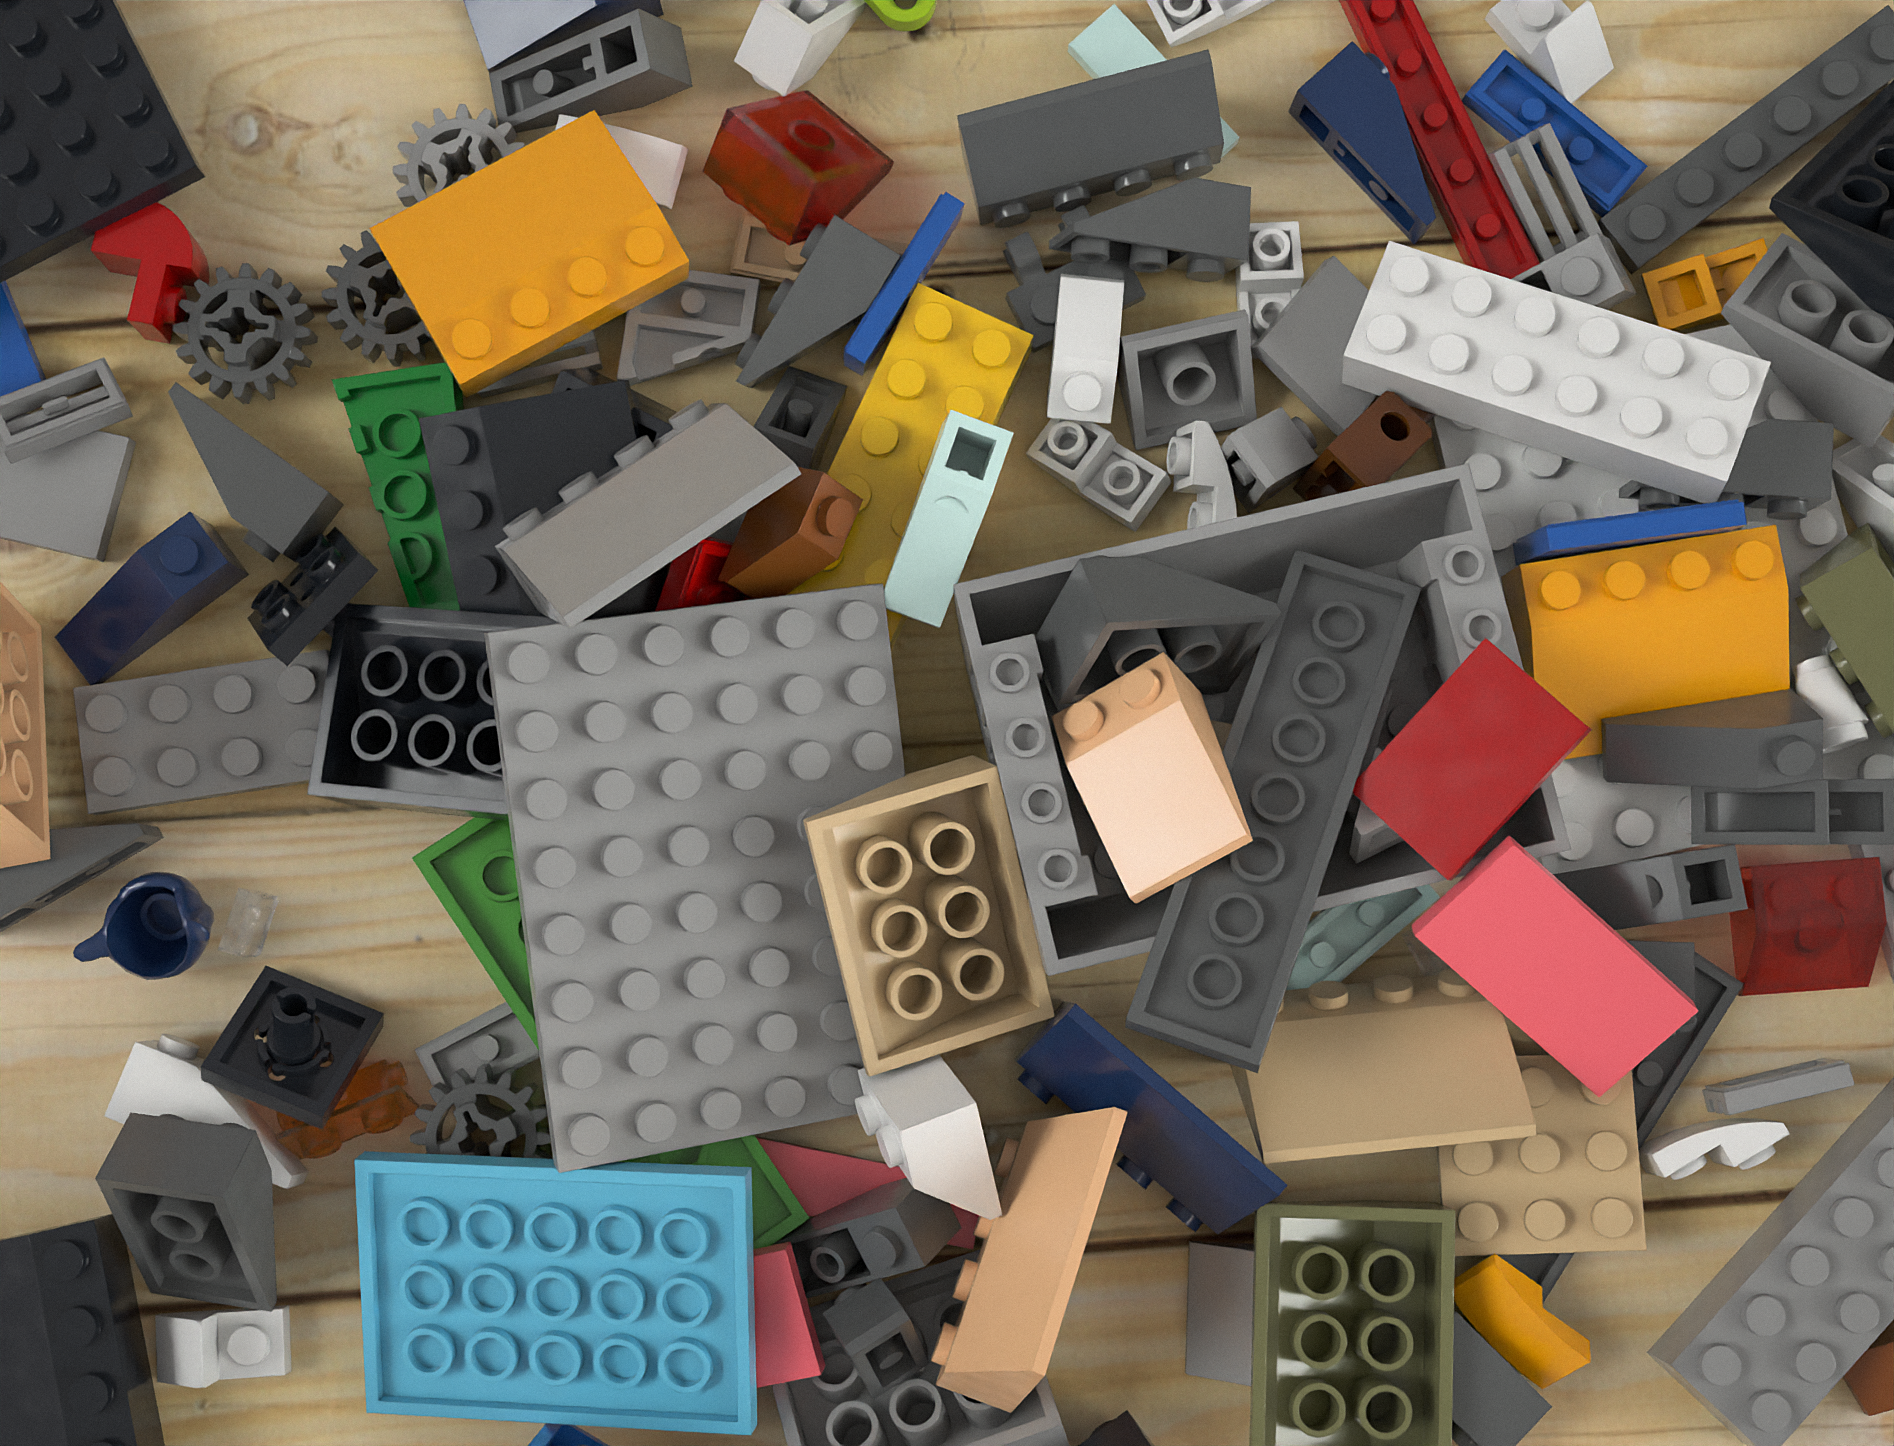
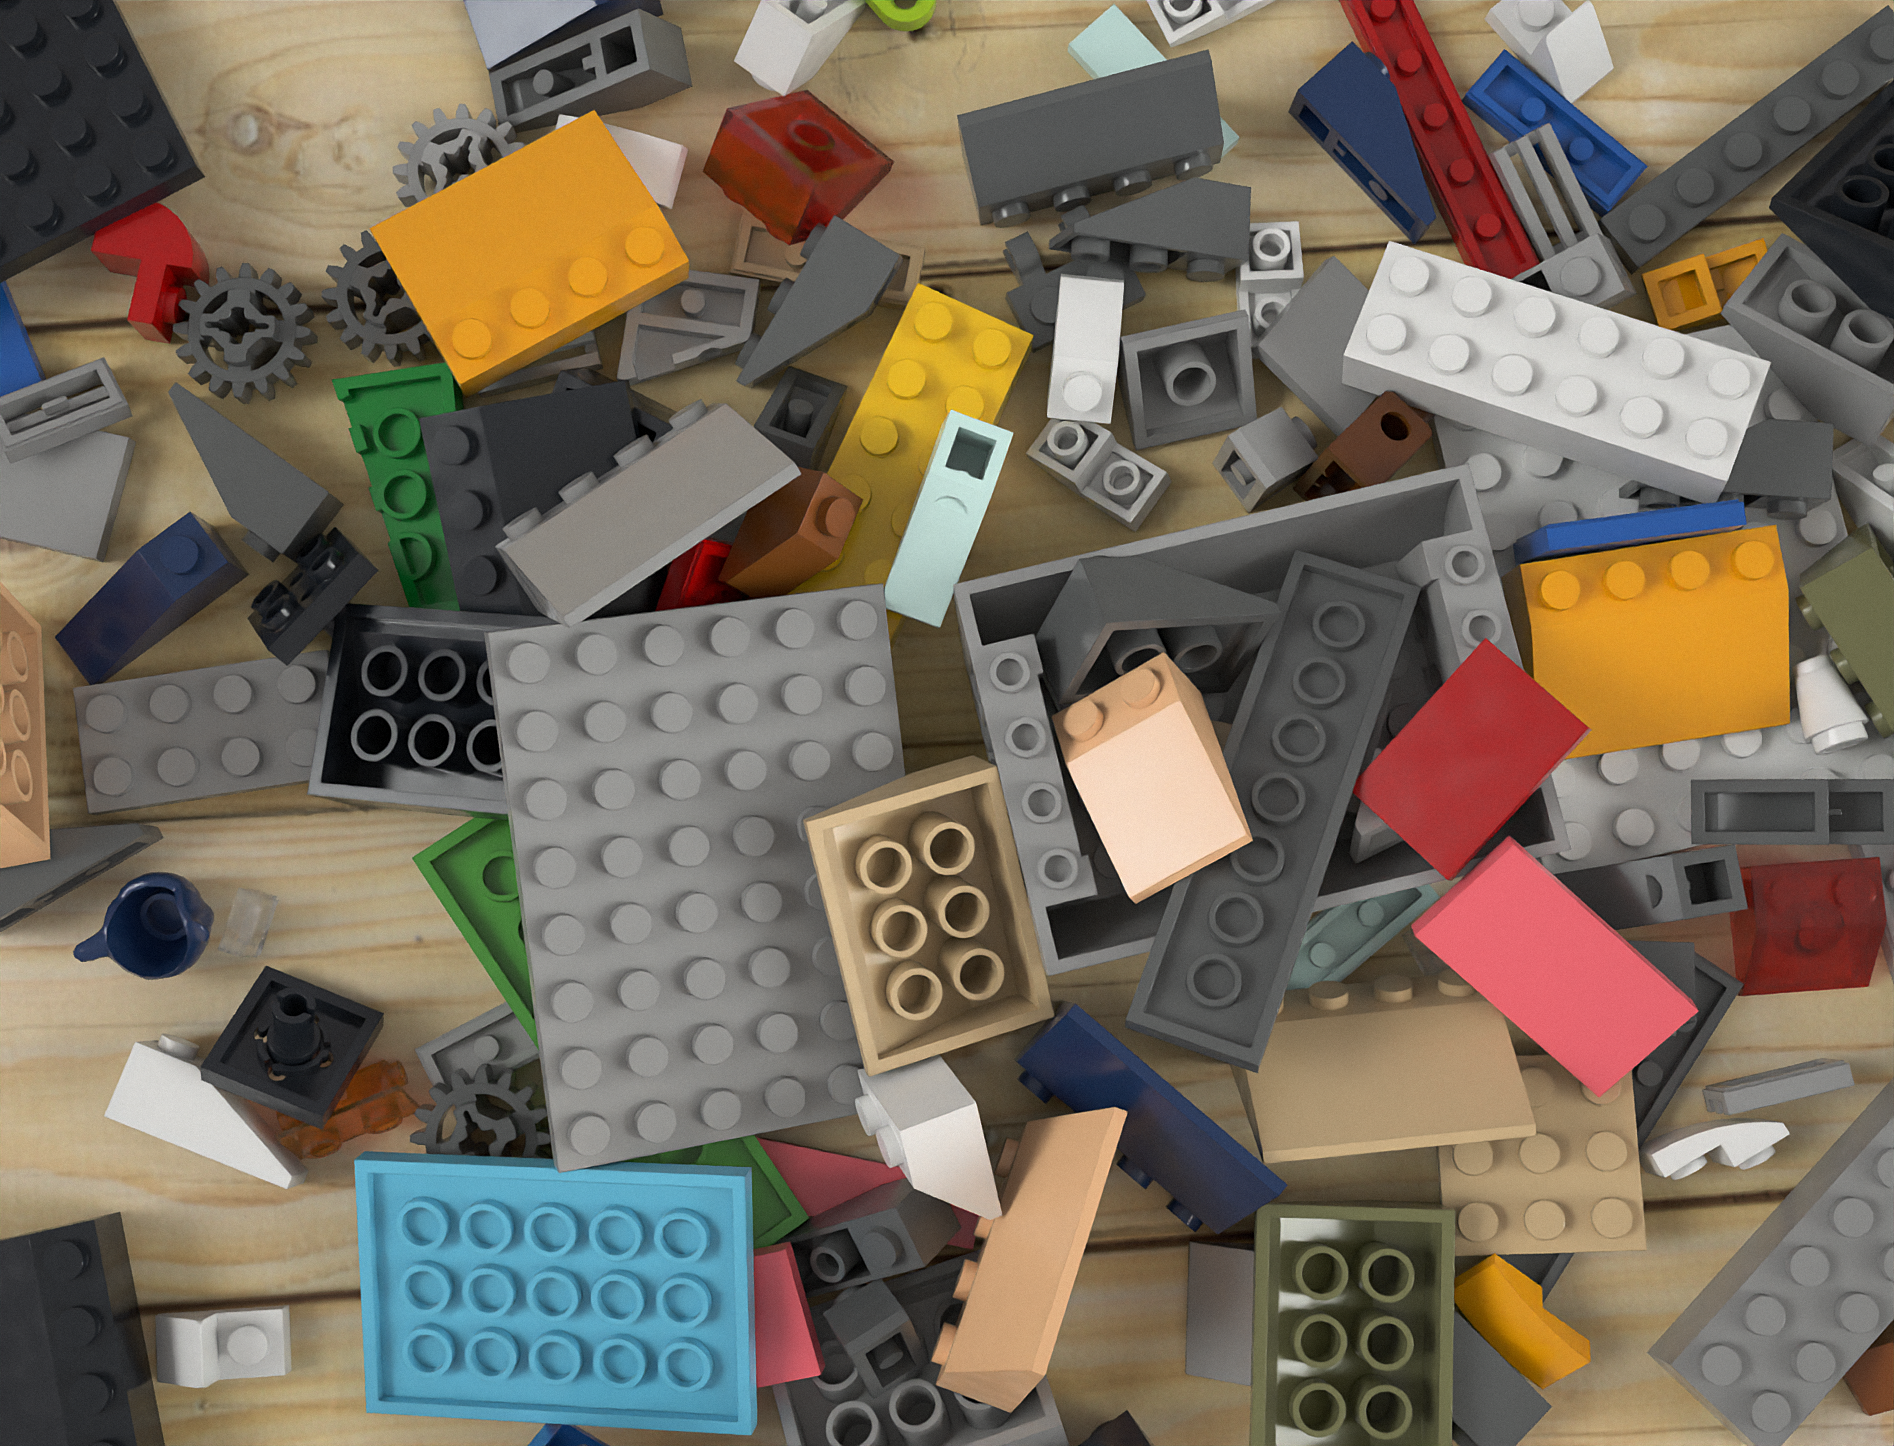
dark grey slope [95,1112,277,1312] -> none
blue tile [843,192,965,377] -> none
white slope [1167,421,1237,529] -> none
dark grey slope [1601,689,1823,789] -> none

